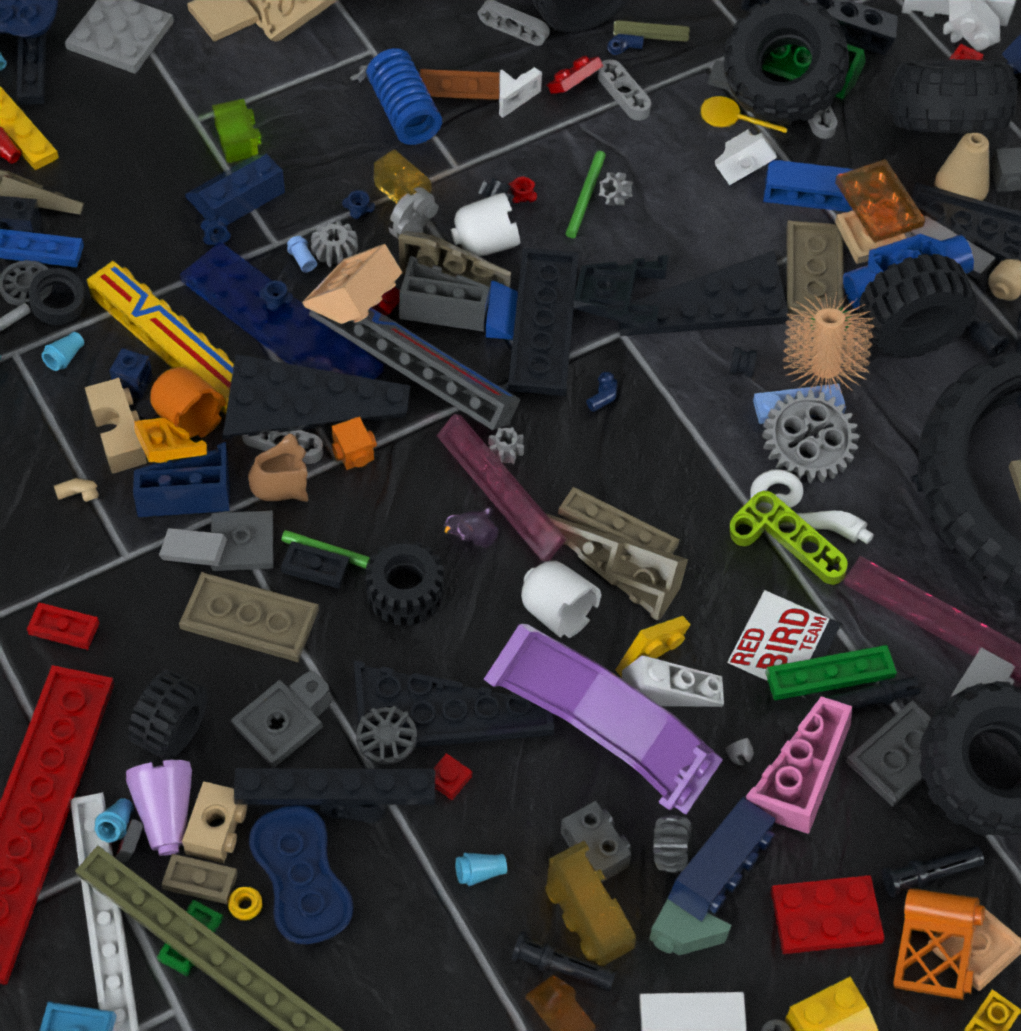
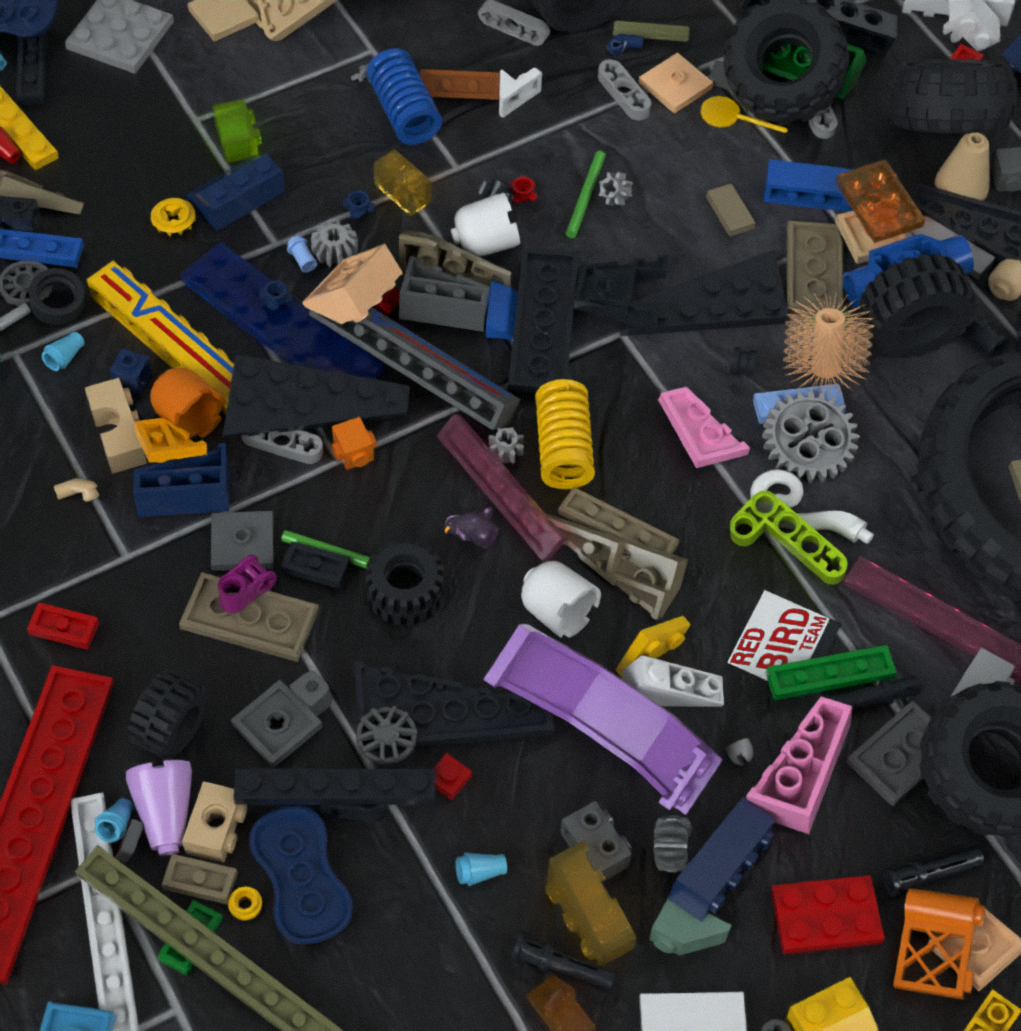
light grey tile [159,528,227,566] -> none
dark blue plate [201,216,231,245] -> none
medium nougat piece [248,434,308,502] -> none
light grey plate [389,187,438,239] -> none
red plate [547,56,603,94] -> none
dark blue arm [586,372,617,412] -> none
white brick [715,129,777,185] -> none
none -> yellow gear [151,198,196,236]
none -> magenta piece [217,554,277,613]
none -> yellow piece [535,379,595,489]
none -> light nougat plate [639,53,714,114]
none -> bright pink wing [658,387,750,468]
none -> dark tan tile [706,183,755,237]

